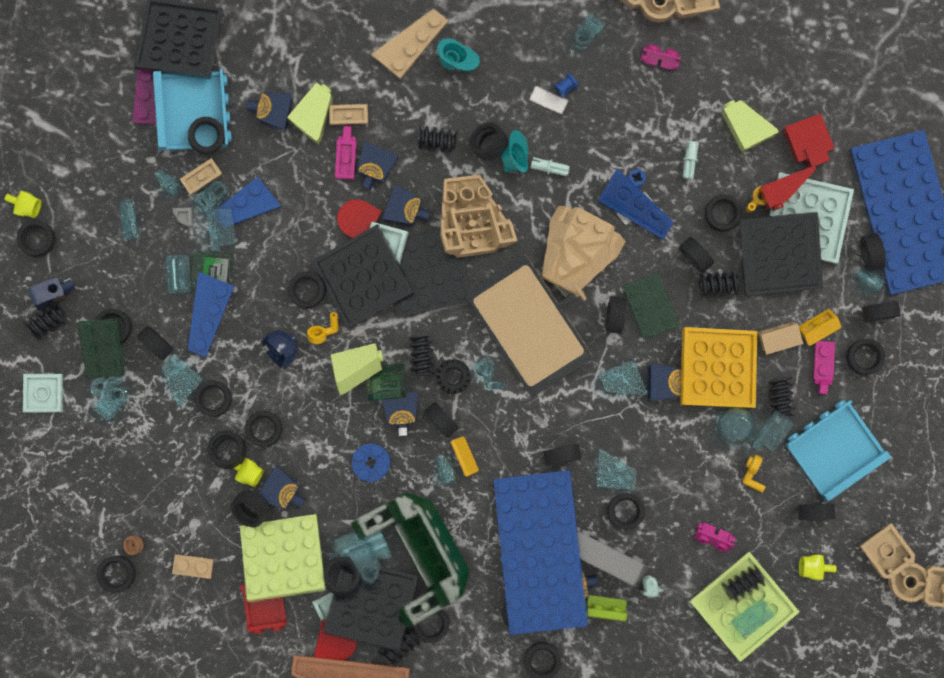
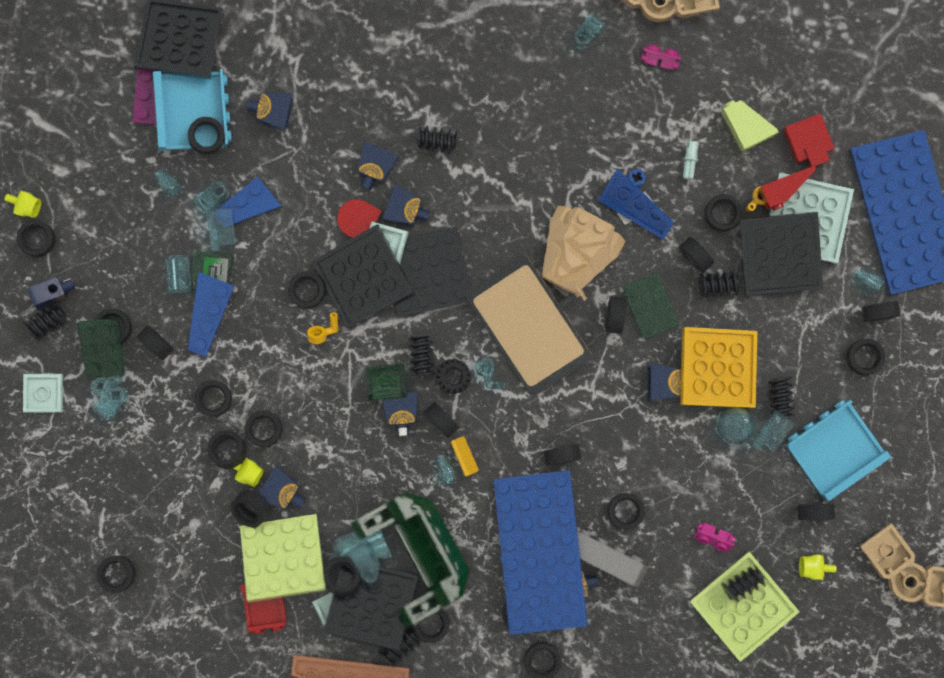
clear light blue slope [119,199,139,240] -> none
medium nougat tile [123,535,143,555] -> none
clear light blue wing [162,354,204,407] -> none
tan plate [172,554,214,579] -> none
light grey tile [173,207,193,227] -> none
tan plate [180,158,223,196] -> none
dark blue cylinder [261,330,298,369] -> none
yellowish green slope [287,82,333,144] -> none
red tile [314,619,357,660] -> none
tan plate [329,104,368,125] -> none
yellowish green slope [331,343,384,395] -> none
dark pink hinge [335,126,357,180] -> none
blue plate [352,443,390,482] -> none
tan wing [371,9,448,80] -> none
teal piece [437,38,480,71] -> none
tan wedge [440,175,517,258] -> none
black tyre [470,122,508,161] -> none
teal piece [501,130,528,173] -> none
white sticker [530,86,568,114] -> none
light aqua axle [531,157,569,176] -> none
blue bush [554,73,579,98] -> none
lime bracket [586,595,627,621] -> none
clear light blue wing [596,449,636,490] -> none
clear light blue wing [598,360,648,396] -> none
light aqua hinge [640,575,663,598] -> none
clear light blue slope [731,599,775,638] -> none
yellow plate [742,454,766,493] -> none
tan hinge [757,321,803,355] -> none
yellow slope [799,309,841,346] -> none
dark pink hinge [813,341,835,395] -> none
black tyre [860,233,886,271] -> none

